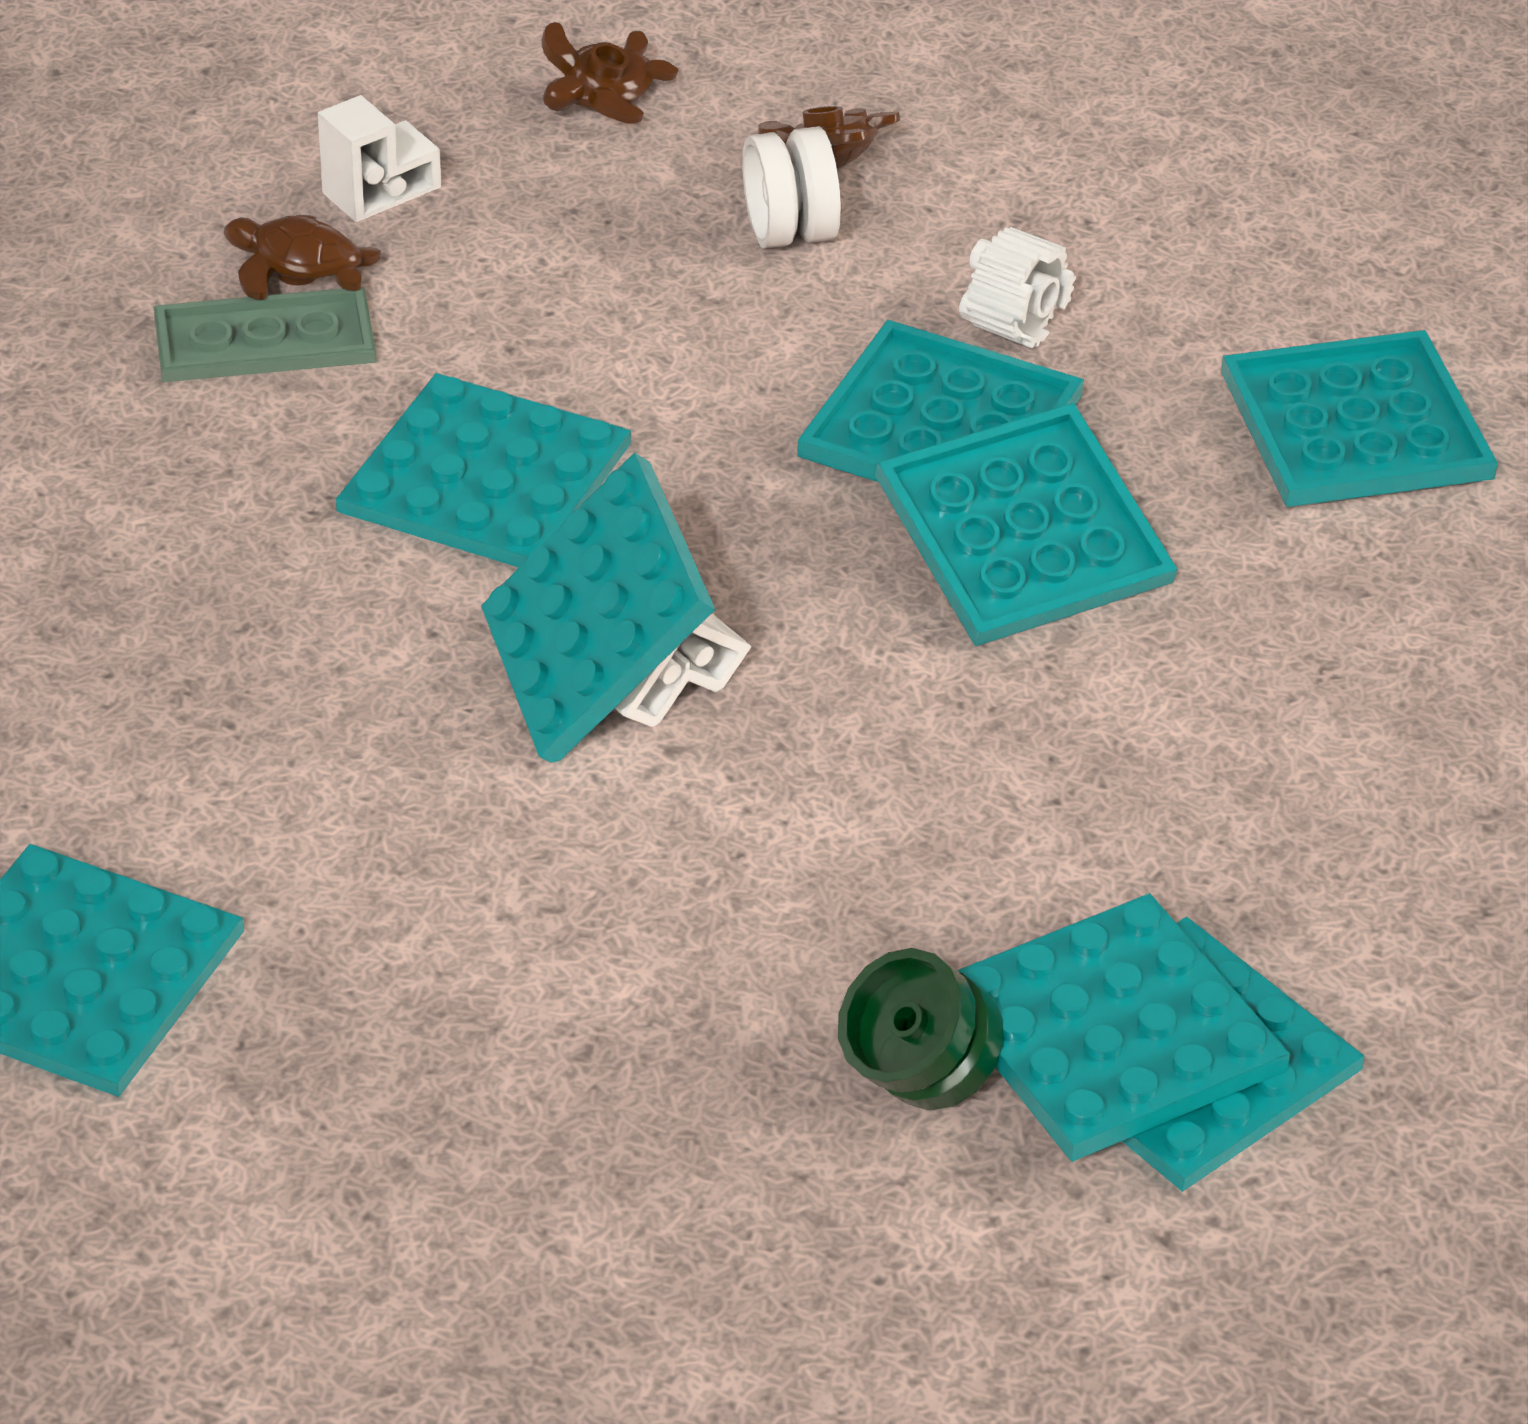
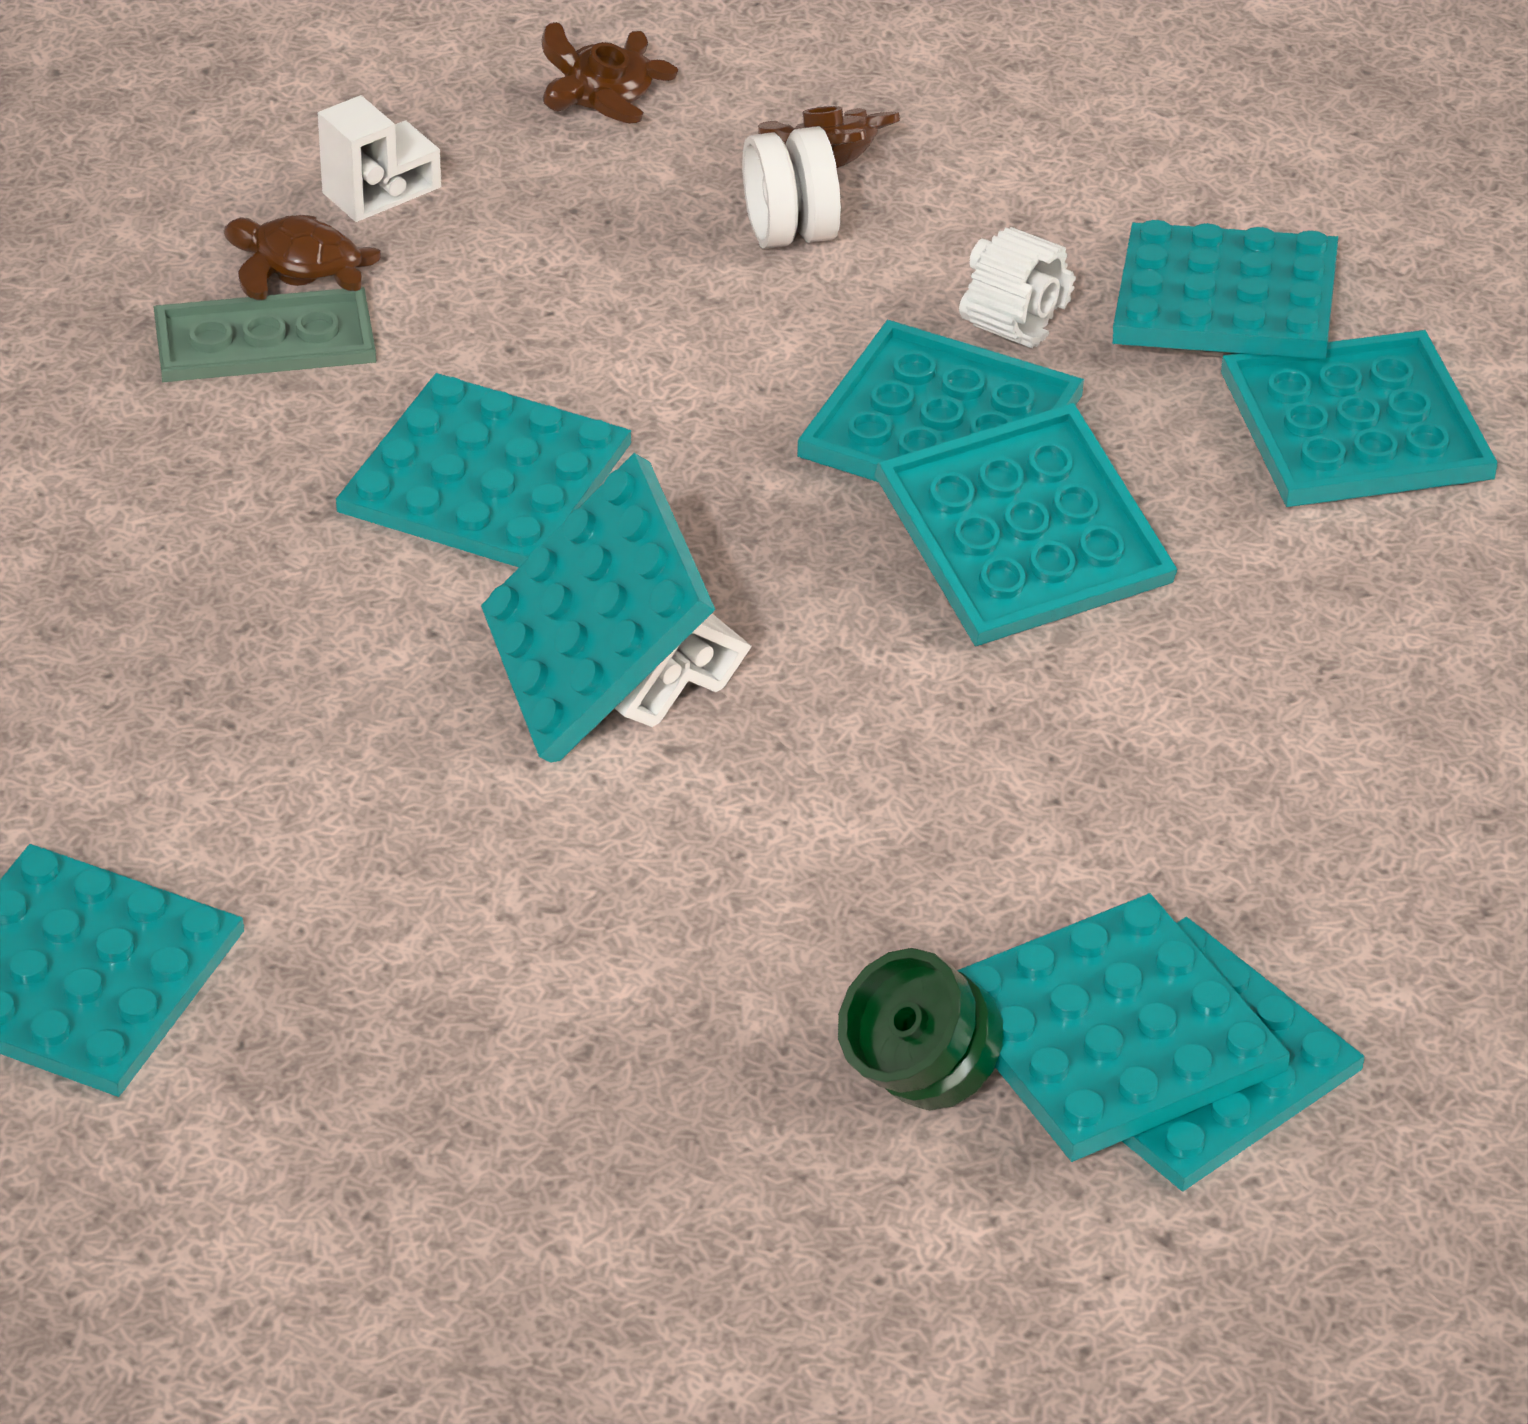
none -> teal plate [1112,220,1339,359]

